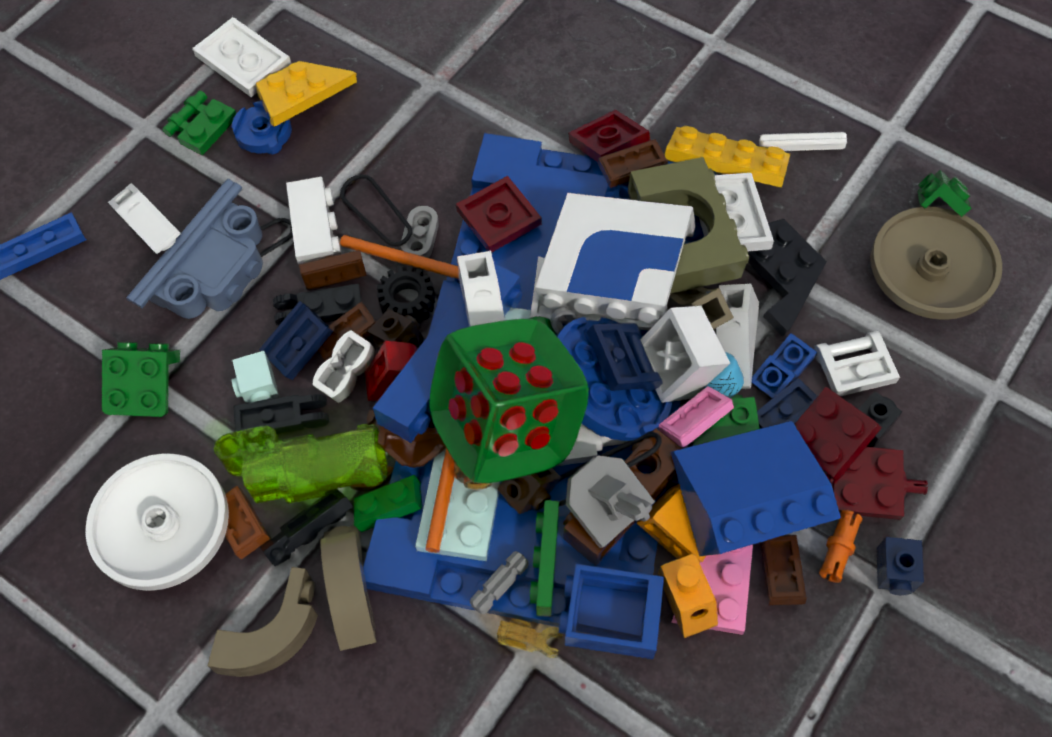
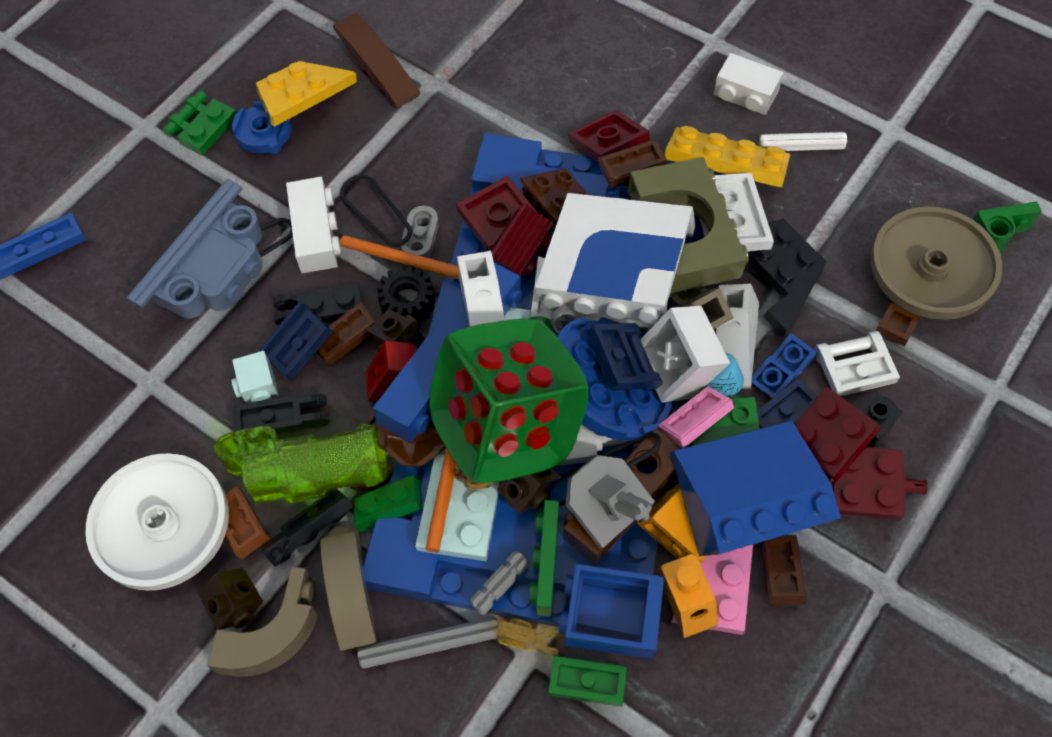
green bracket [102,342,180,417] -> none
white slope [108,183,181,254] -> none
white plate [192,17,291,97] -> none
reddish brown plate [299,250,367,290] -> none
white brick [313,330,375,403] -> none
orange pin [819,510,863,583] -> none
dark blue brick [877,537,924,596] -> none
green bracket [917,170,971,217] -> none
none -> dark brown brick [199,567,264,630]
none -> reddish brown slope [333,13,420,109]
none -> light grey axle [357,617,500,668]
none -> dark red brick [489,203,555,277]
none -> reddish brown hinge [520,168,589,231]
none -> green plate [548,656,627,707]
none -> white brick [713,53,784,115]
none -> reddish brown plate [876,302,921,347]
none -> green plate [973,201,1042,253]

